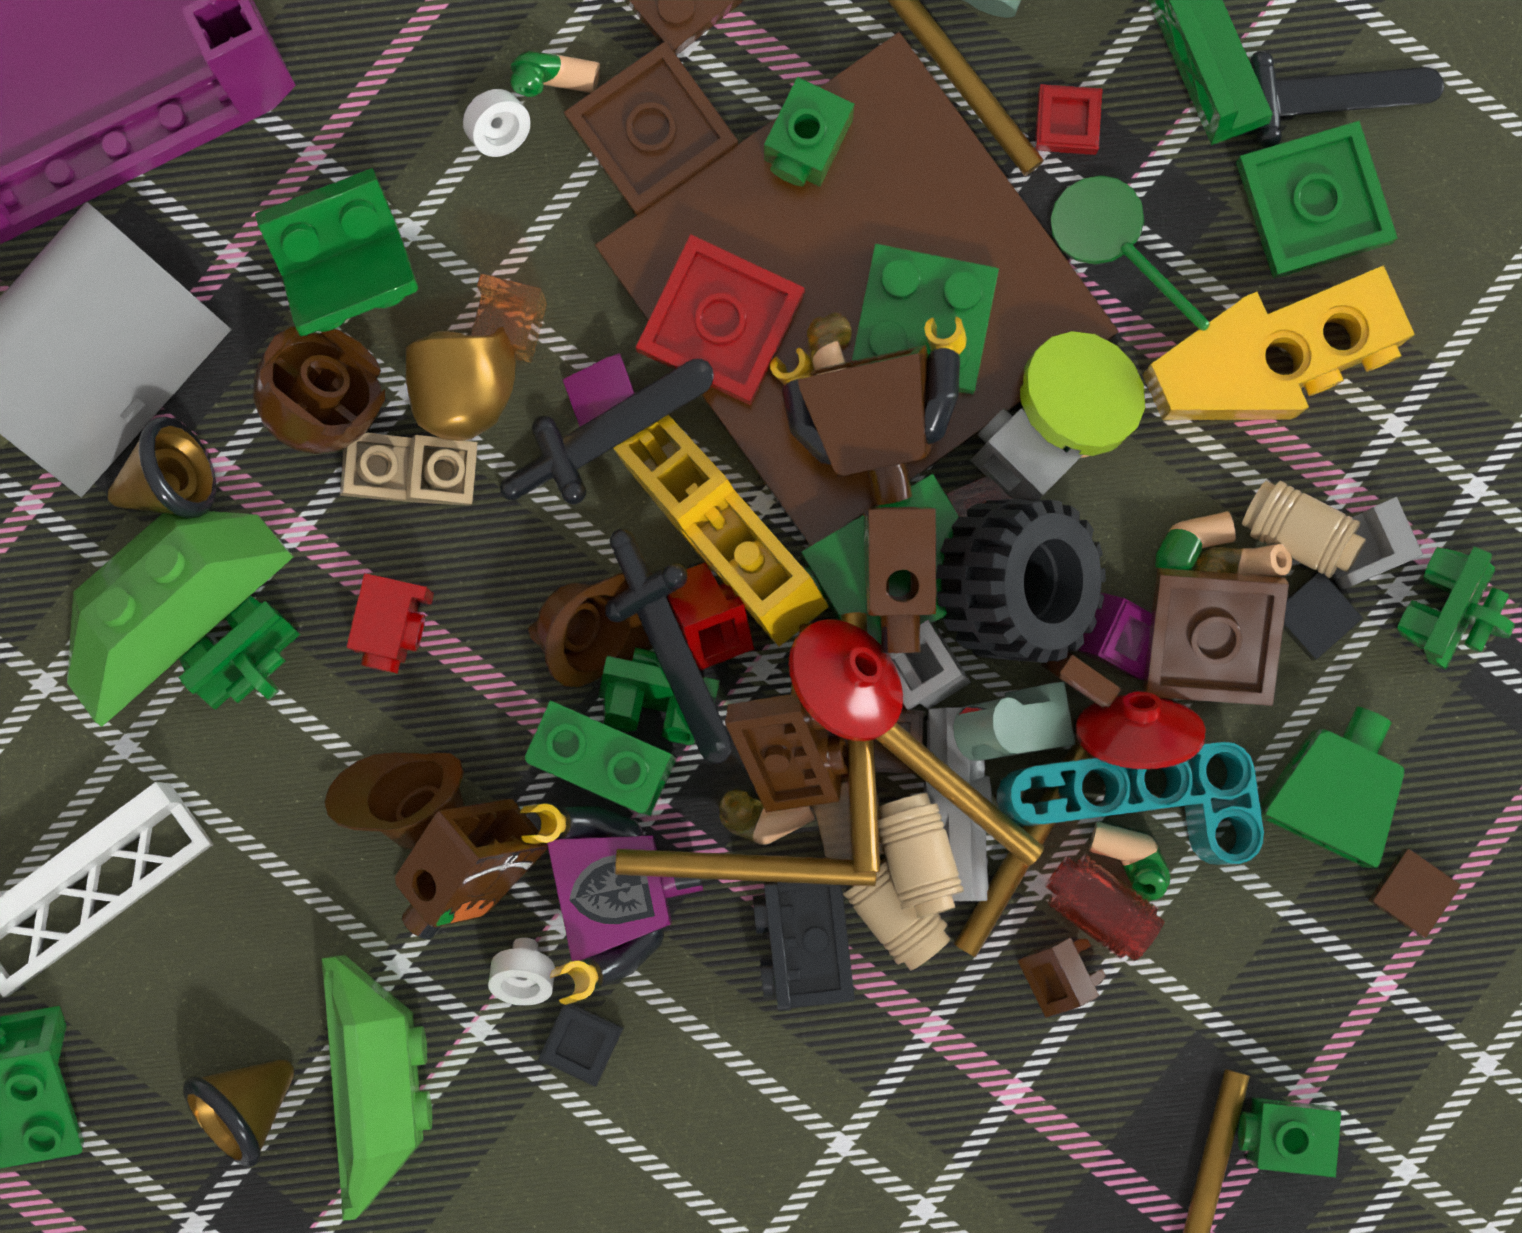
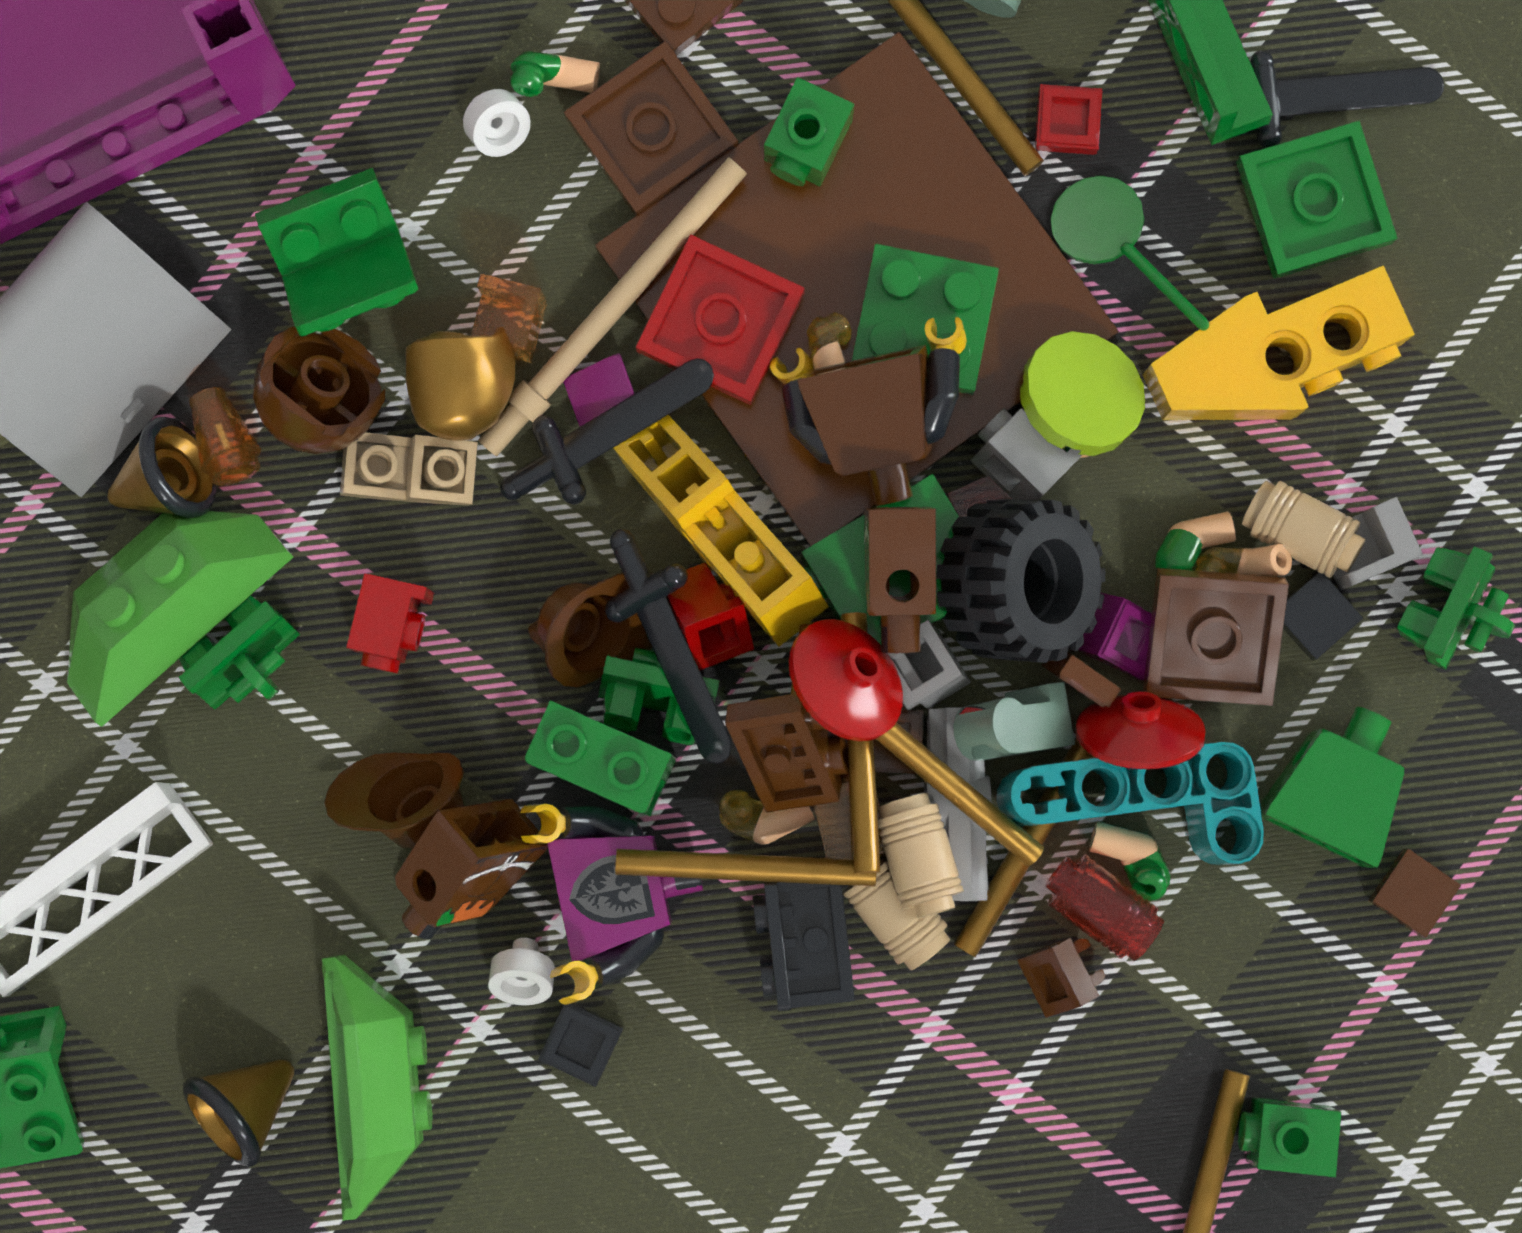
none -> clear orange cone [189,387,261,486]
none -> tan bar [478,157,747,457]

